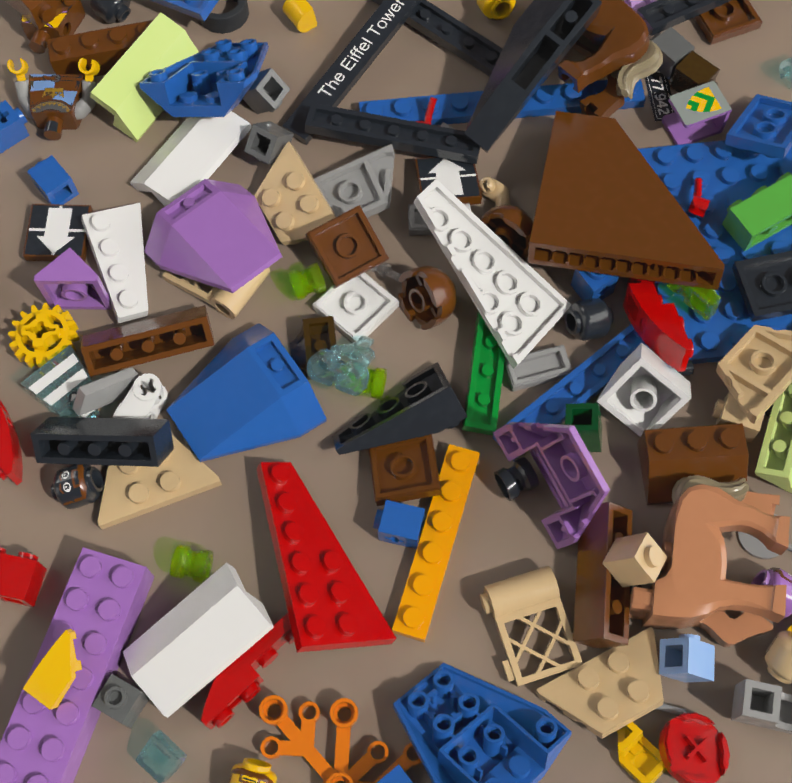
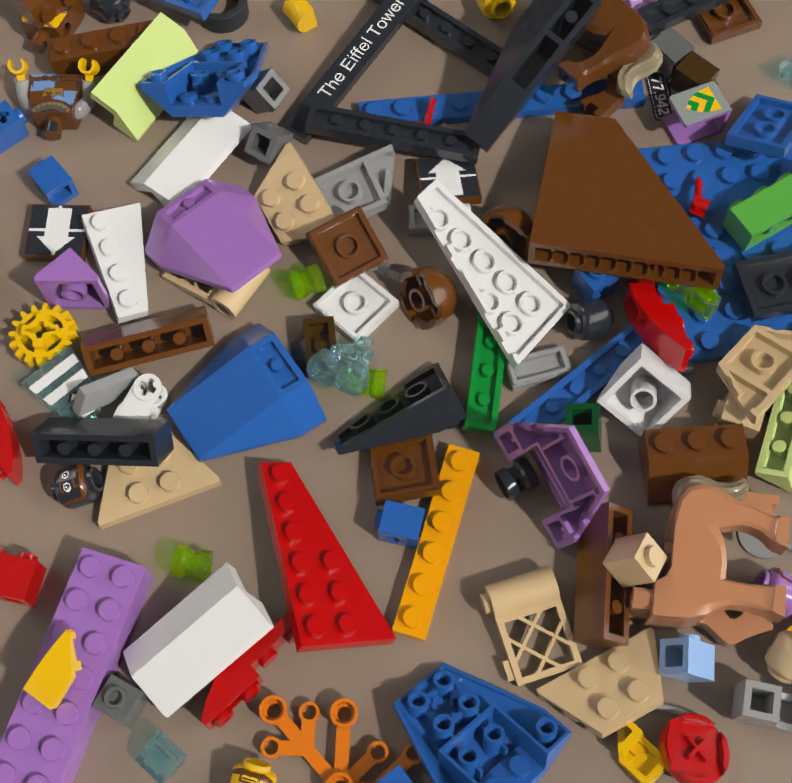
tan arm [479,177,510,207] -> none

